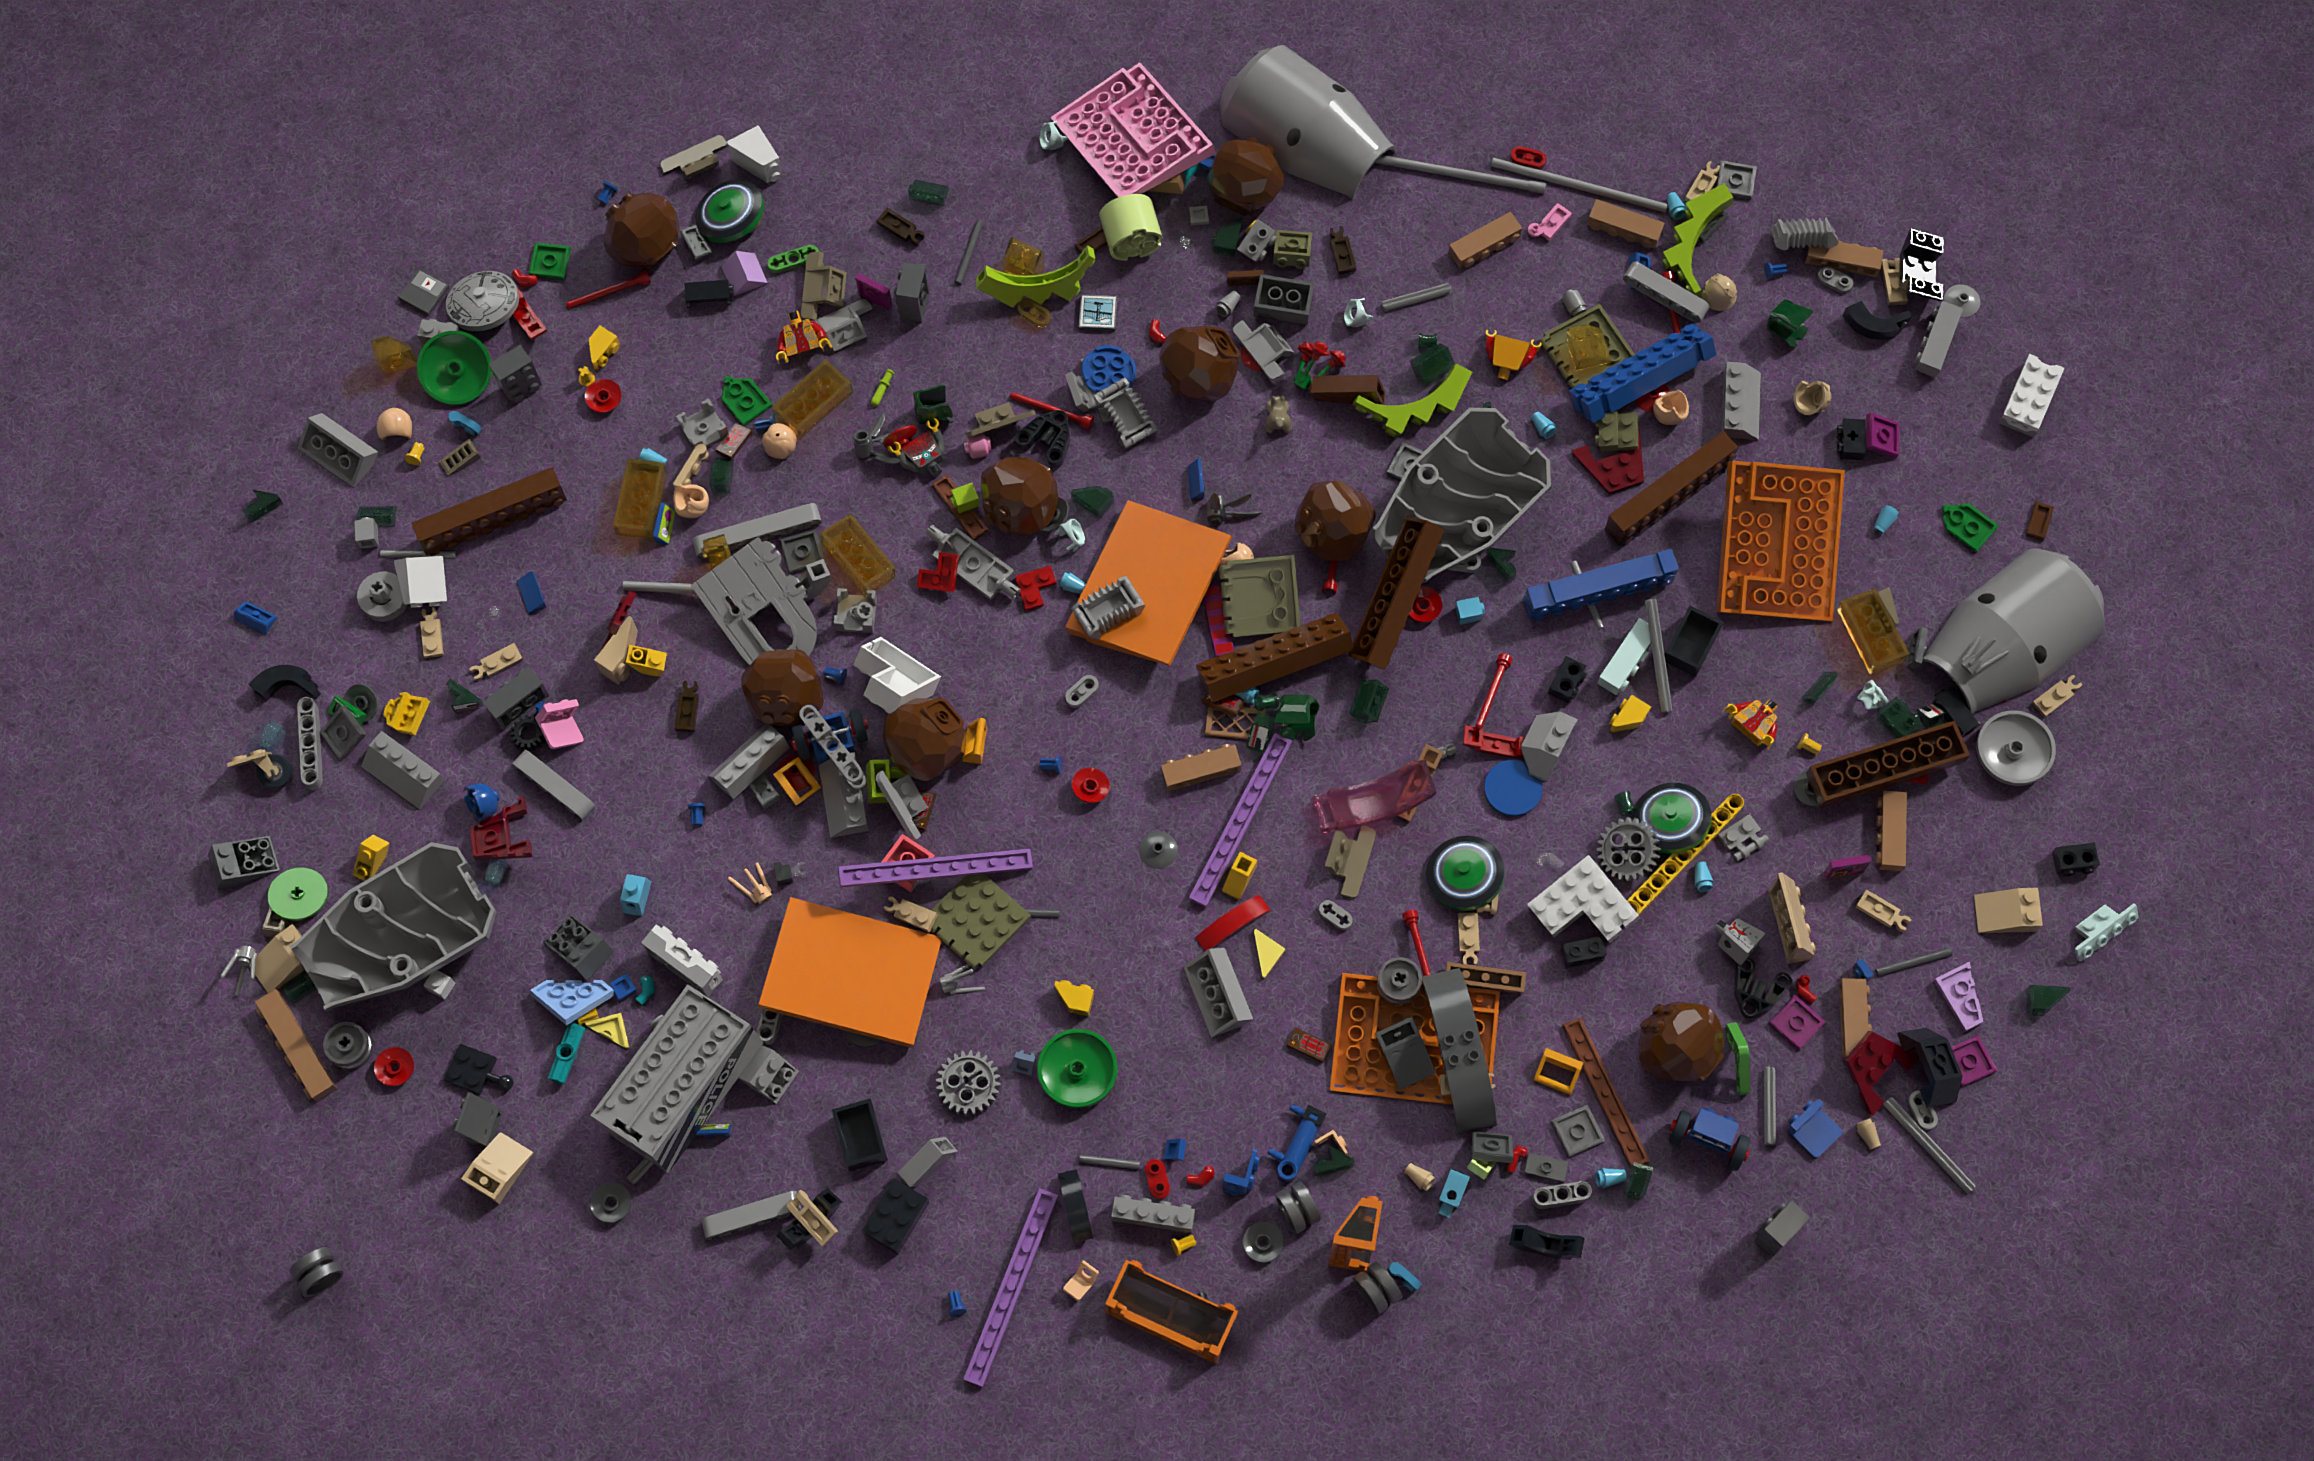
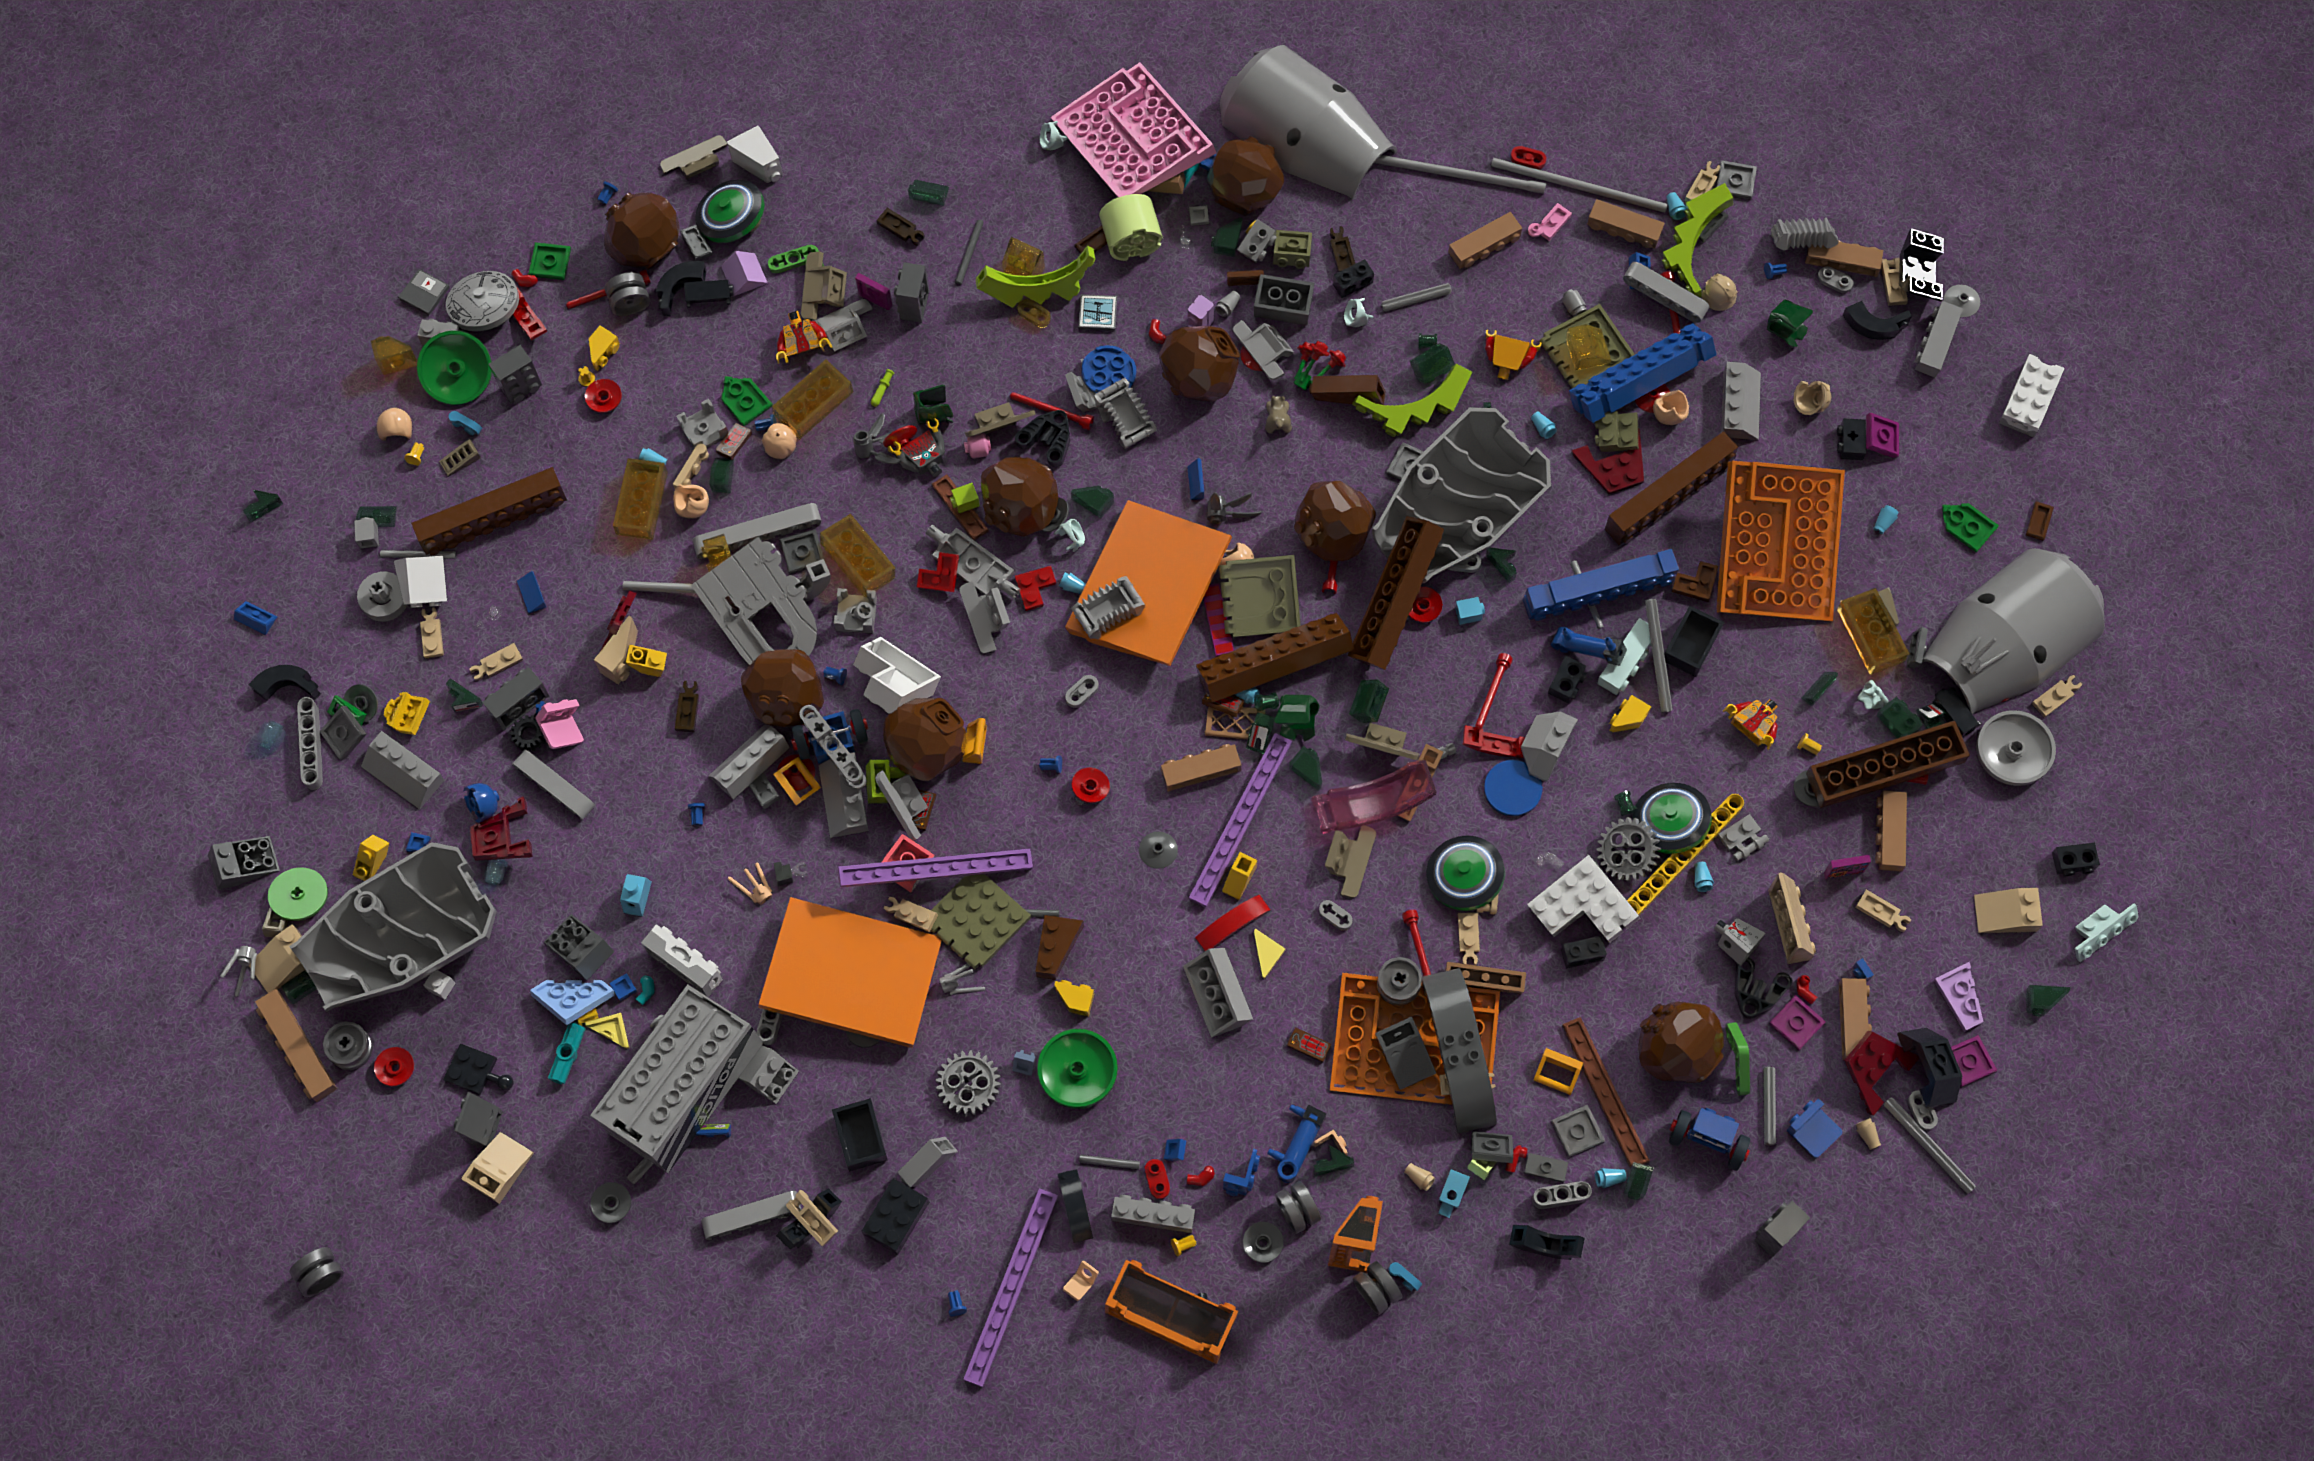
plate [227,749,292,789] -> none
light grey slope [298,413,378,487] -> none
slope [653,502,676,544] -> none
dark grey bar [1875,948,1953,976] -> none
none -> blue tile [406,832,431,852]
none -> flat silver wheel [604,273,650,316]
none -> black arch [656,261,707,316]
none -> light grey plate [960,580,1010,653]
none -> reddish brown wedge [1035,915,1084,980]
none -> lavender brick [1187,295,1214,327]
none -> clear green slope [1289,746,1322,791]
none -> black brick [1333,259,1374,298]
none -> dark tan plate [1345,723,1420,760]
none -> blue piece [1551,627,1627,666]
none -> reddish brown plate [1672,561,1718,602]

